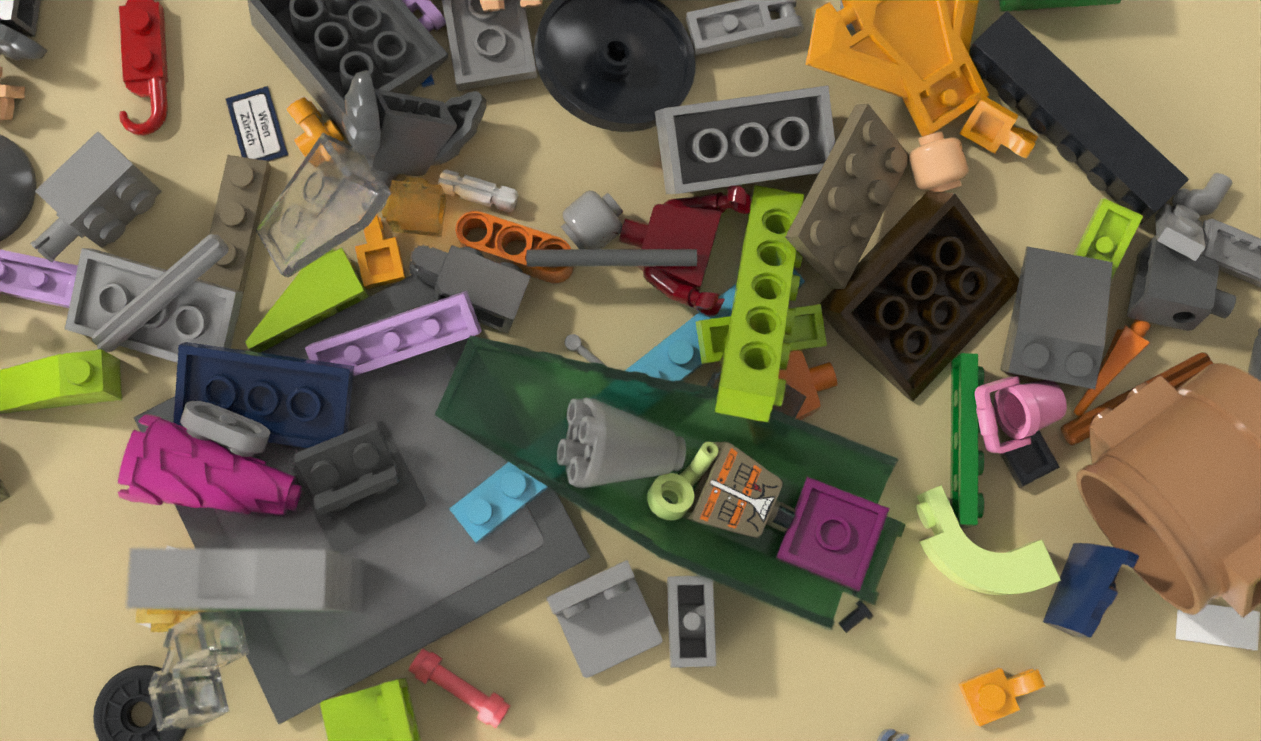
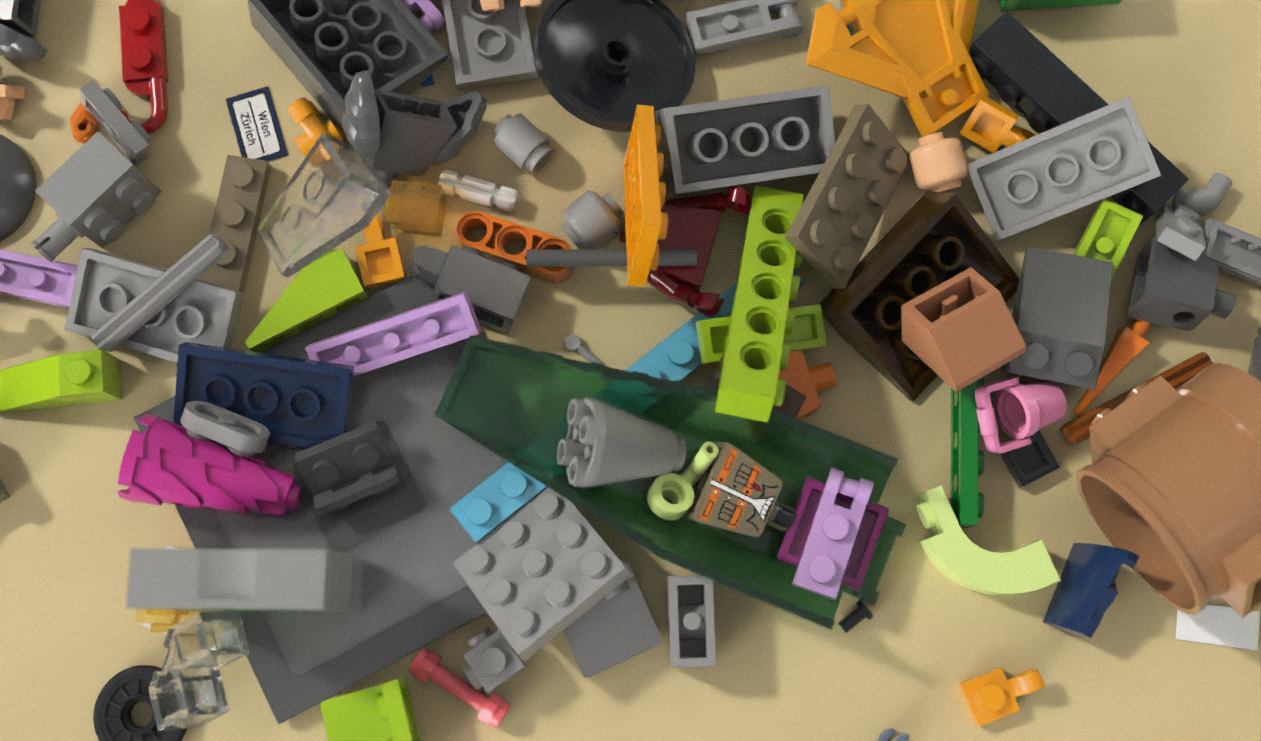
none -> orange arm [70,102,100,143]
none -> light grey plate [79,80,150,166]
none -> light grey plate [452,481,631,662]
none -> light grey brick [462,628,529,693]
none -> light grey brick [494,113,555,174]
none -> light orange plate [623,104,668,287]
none -> lavender plate [792,468,874,600]
none -> nougat slope [901,267,1026,392]
none -> light grey plate [966,96,1161,242]

